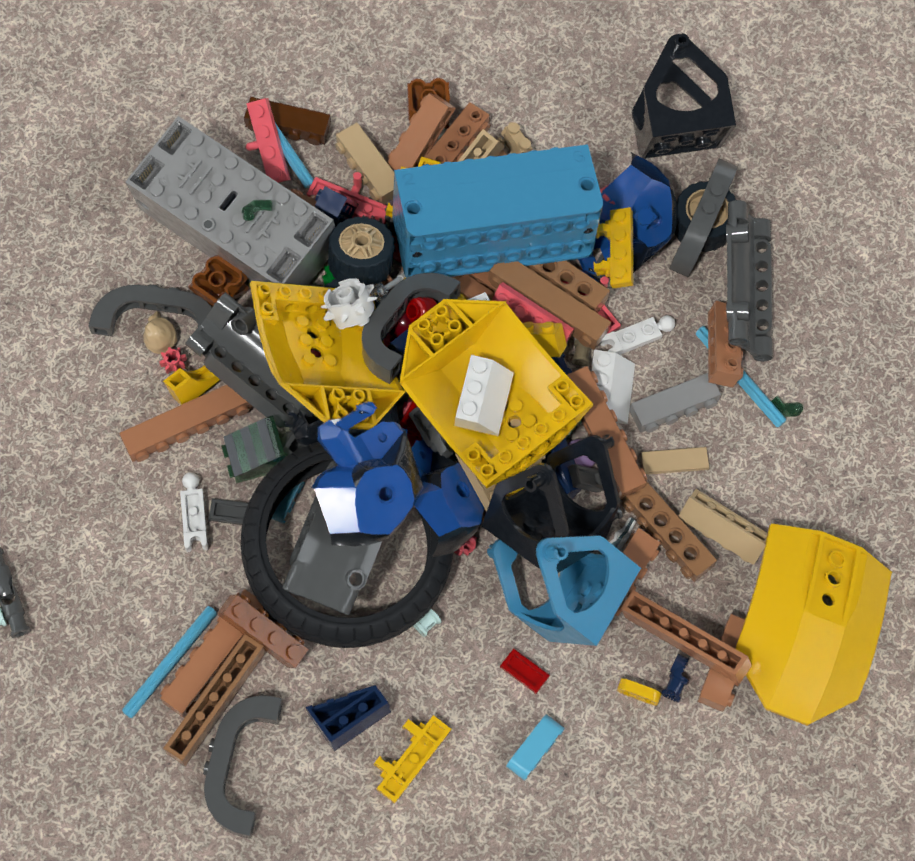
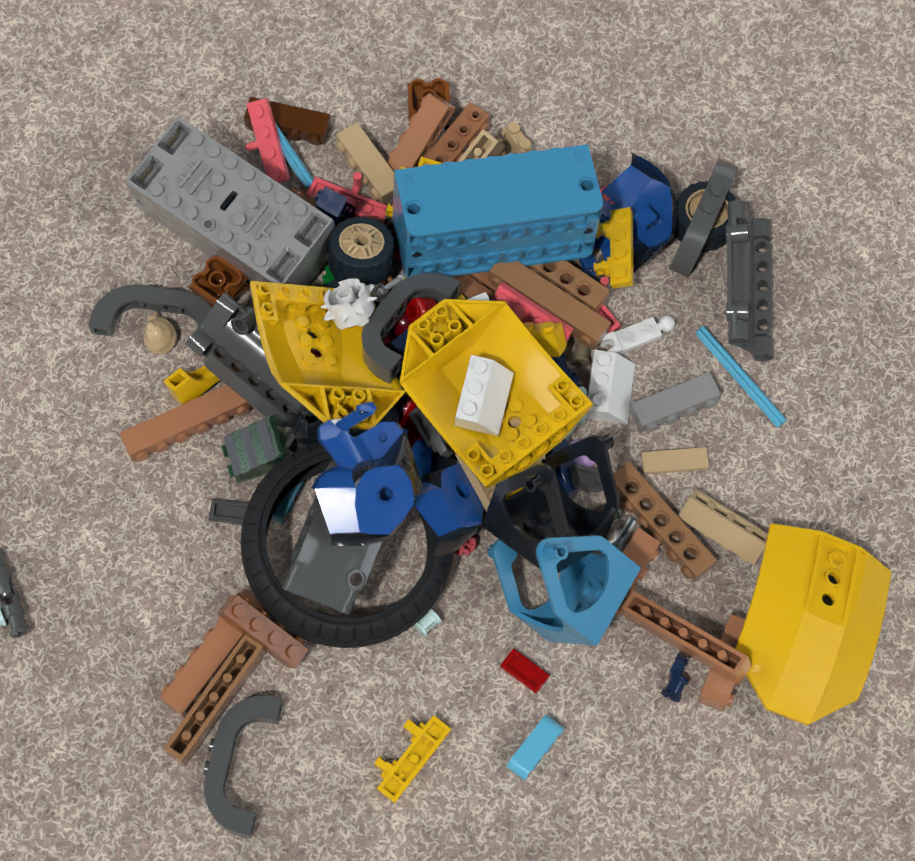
medium azure axle [122,606,217,718] -> none
coral gear [159,347,187,374] -> none
white plate [180,472,208,552] -> none
clear green arm [241,200,272,221] -> none
dark blue wedge [305,685,391,752] -> none
nougat brick [567,366,647,499] -> none
yellow beam [617,679,661,706] -> none
black piece [632,33,736,159] -> none
nougat brick [708,301,744,388] -> none
clear green arm [771,396,803,417] -> none

